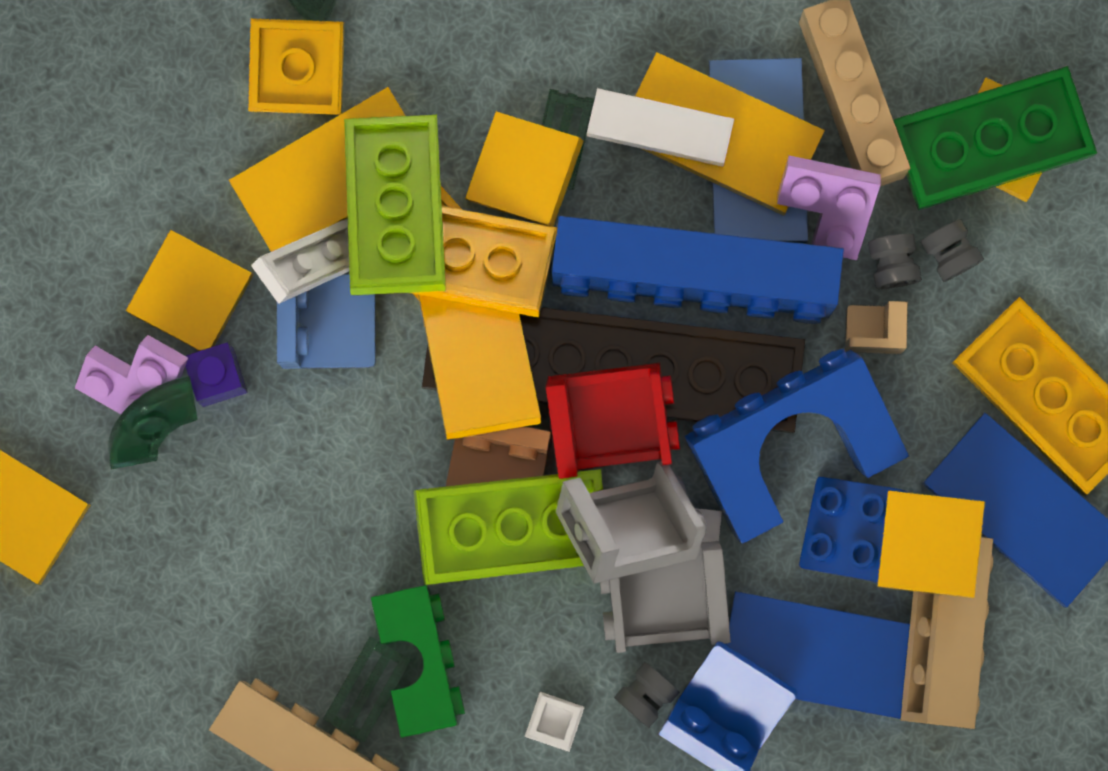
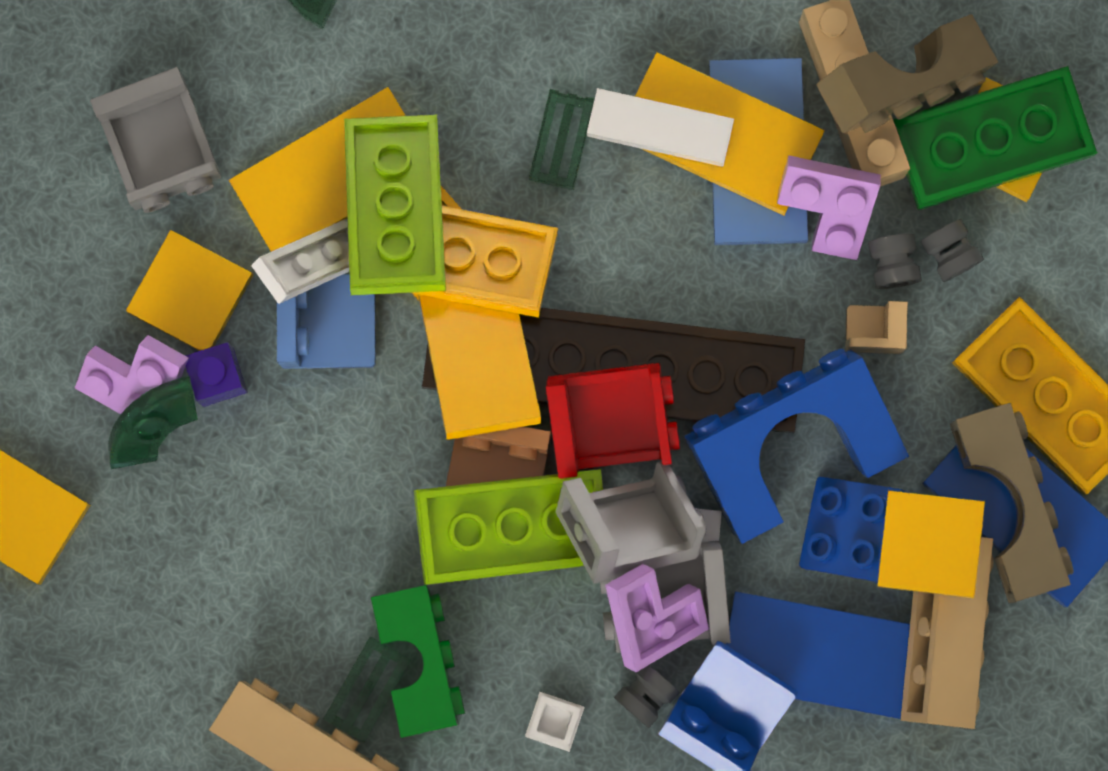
yellow tile [248,18,345,115] -> none
yellow tile [465,111,584,227] -> none
blue brick [552,216,844,324] -> none
none -> light grey panel [90,67,222,213]
none -> lavender plate [605,564,709,672]
none -> dark tan arch [816,14,998,134]
none -> dark tan arch [950,403,1073,603]

